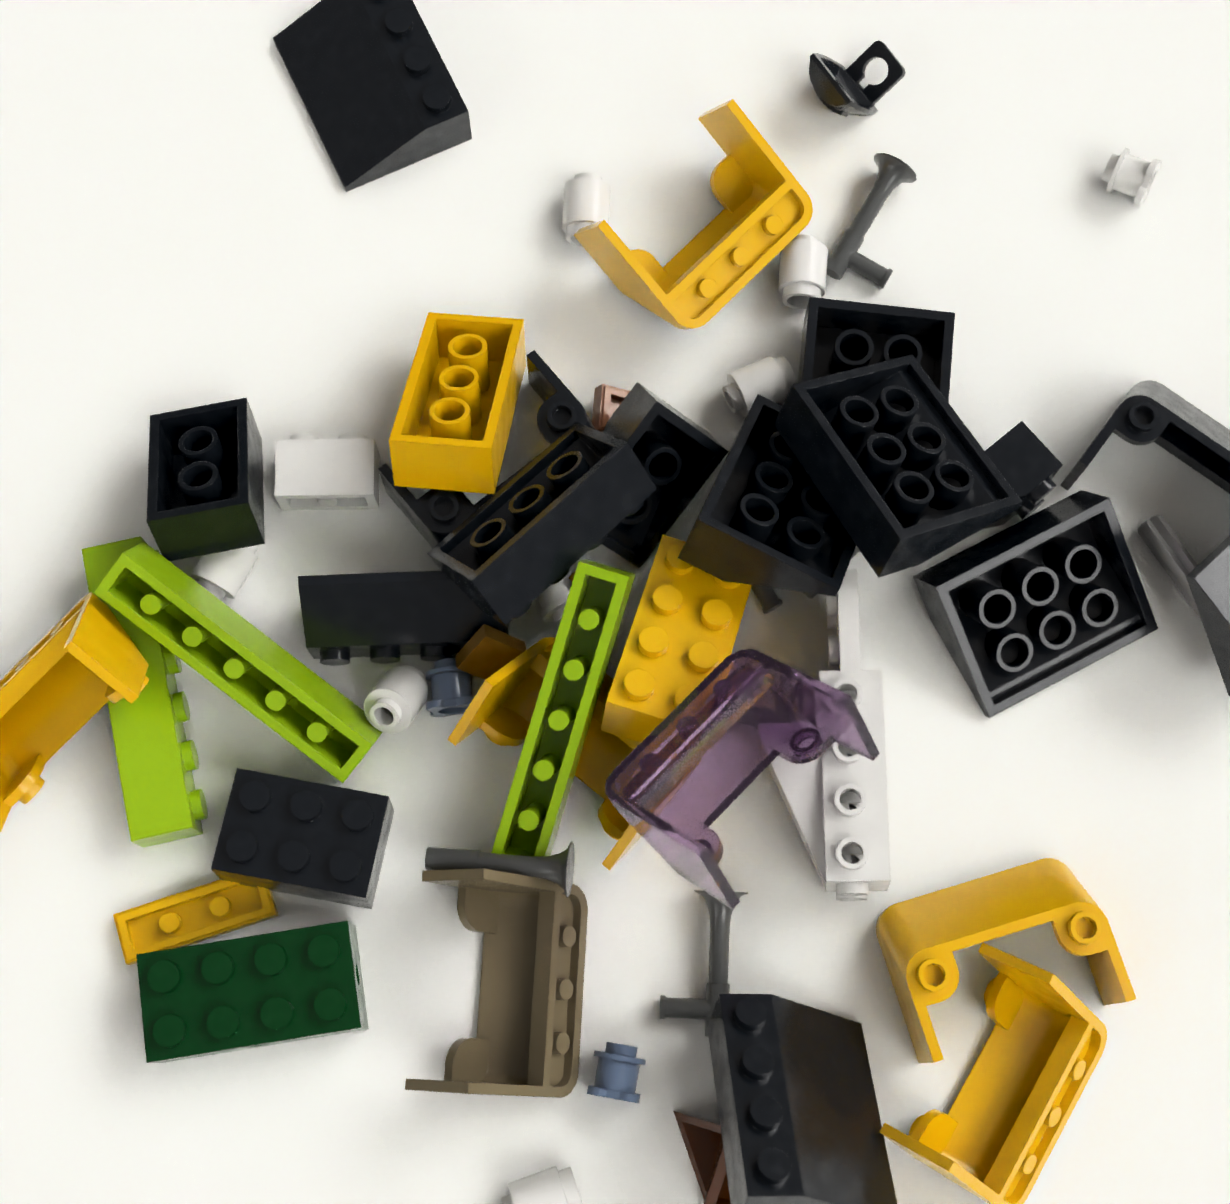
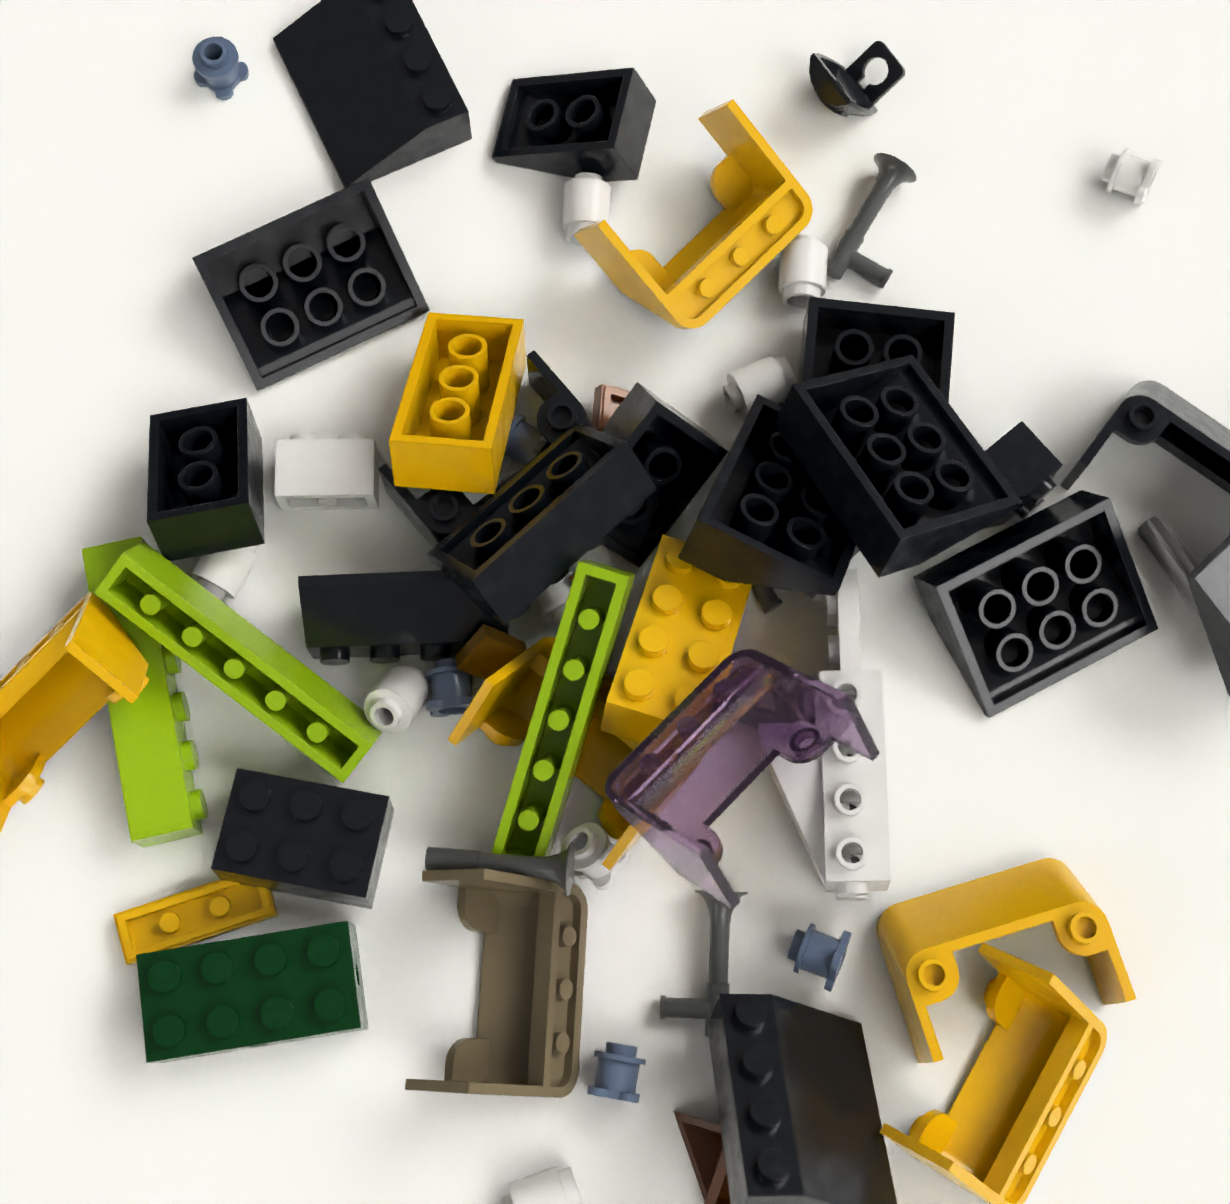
none -> sand blue brick [192,36,249,100]
none -> black slope [192,178,430,391]
none -> black slope [492,67,656,182]
none -> sand blue brick [504,414,550,465]
none -> white brick [561,822,630,890]
none -> sand blue brick [787,923,852,992]

